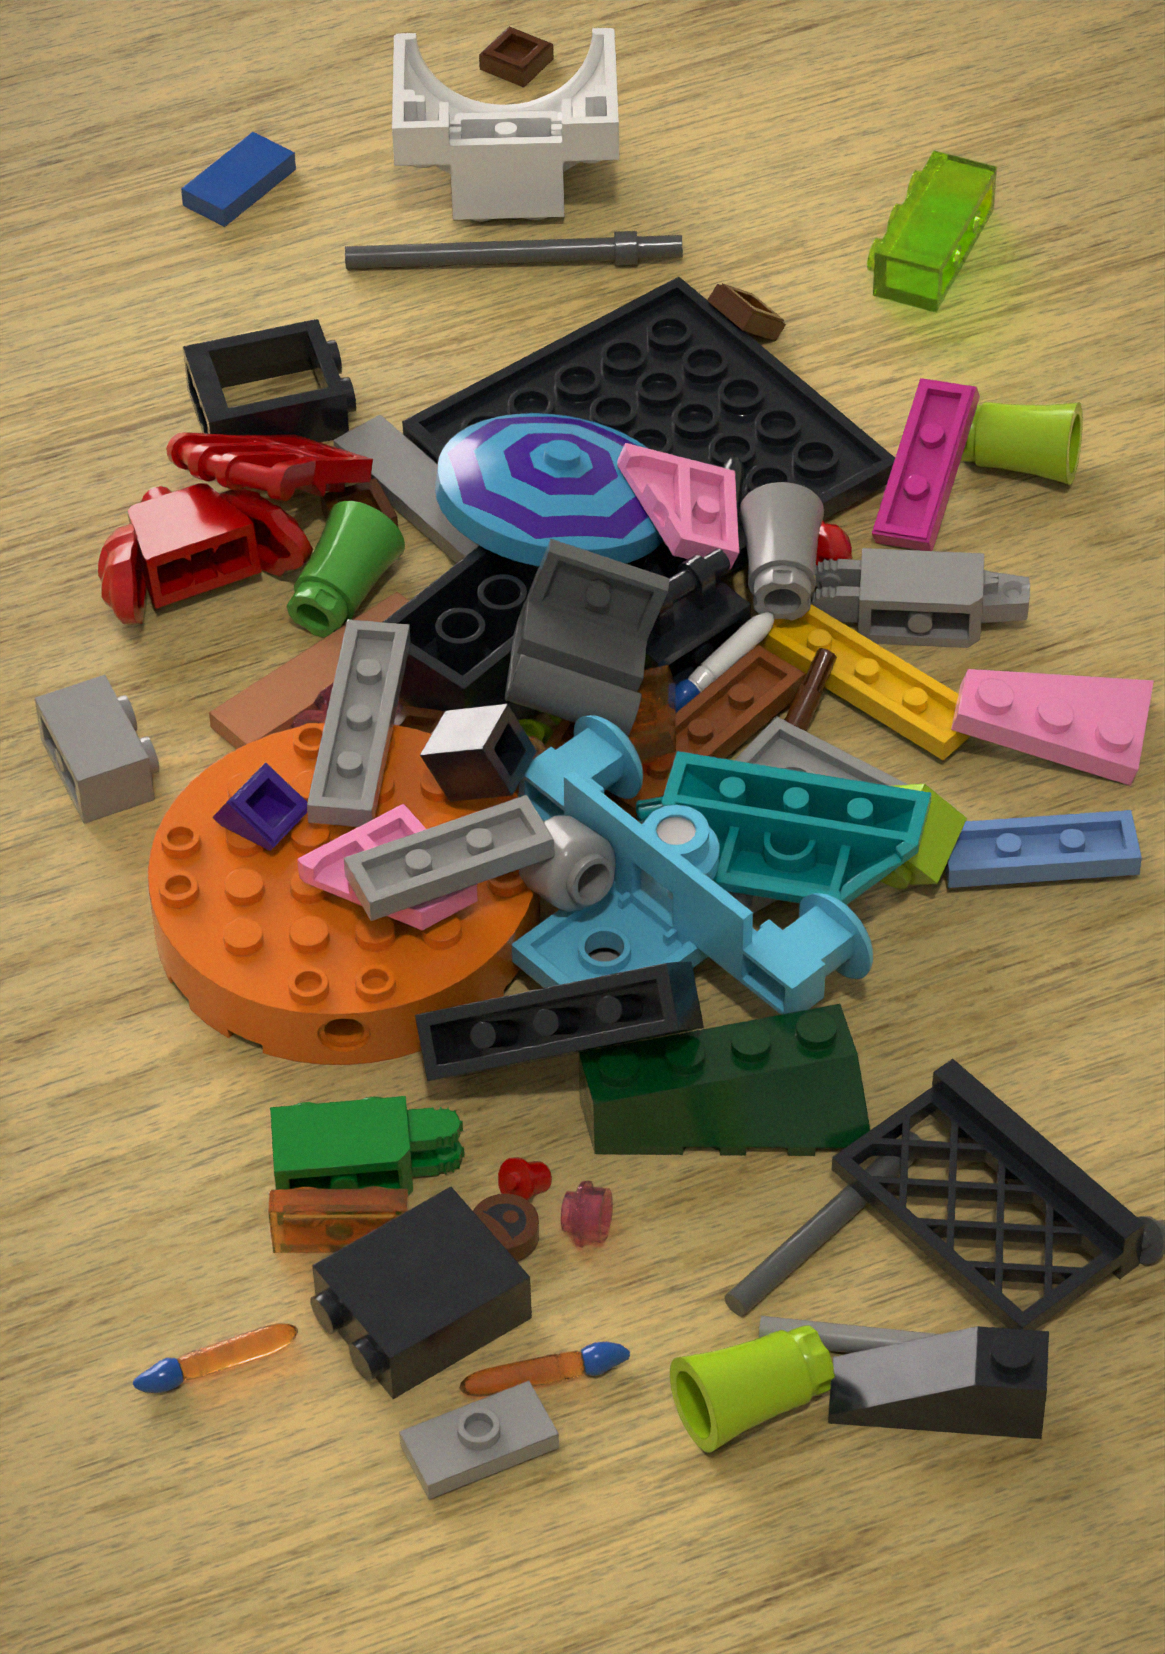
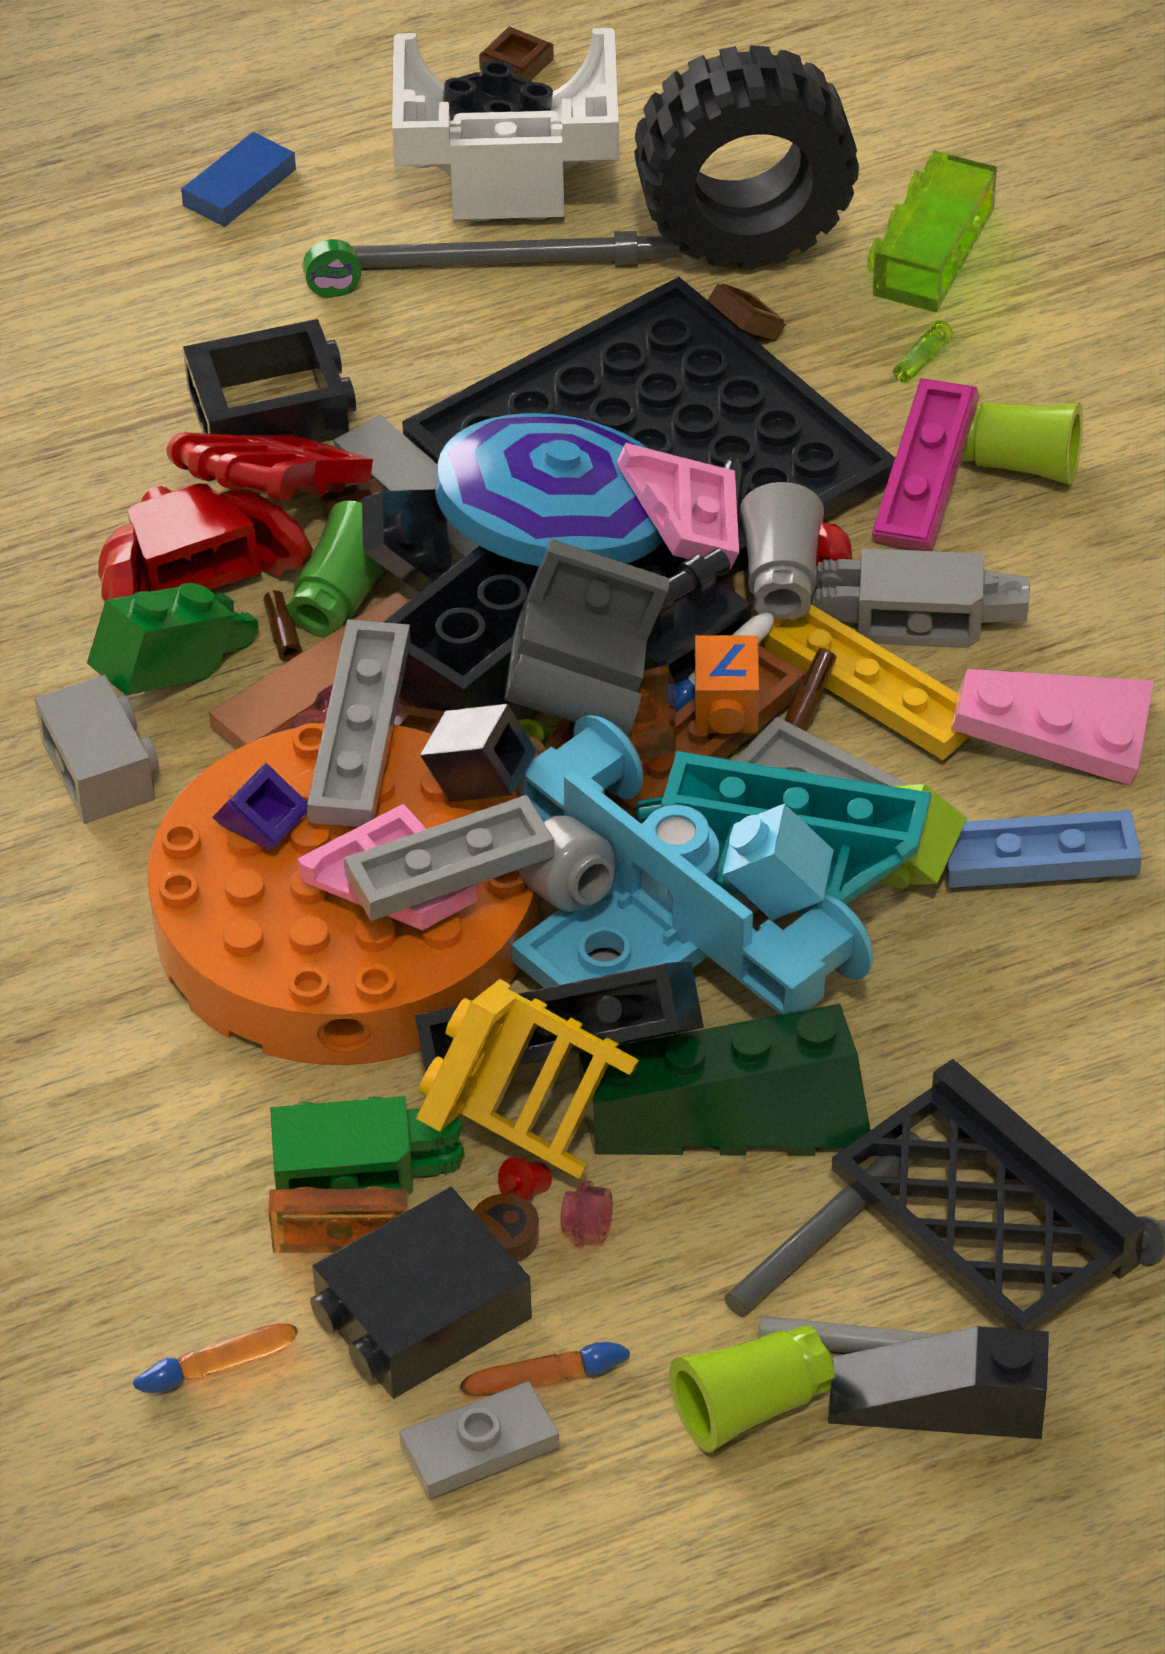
none -> green hinge [87,583,259,695]
none -> reddish brown pin [263,590,302,662]
none -> green tile [302,239,362,298]
none -> black wing [362,489,453,593]
none -> yellow plate [416,979,639,1179]
none -> black dish [443,61,553,116]
none -> black tyre [634,45,859,269]
none -> orange brick [695,635,759,734]
none -> medium azure brick [722,804,834,920]
none -> clear neon green pin [893,320,953,383]

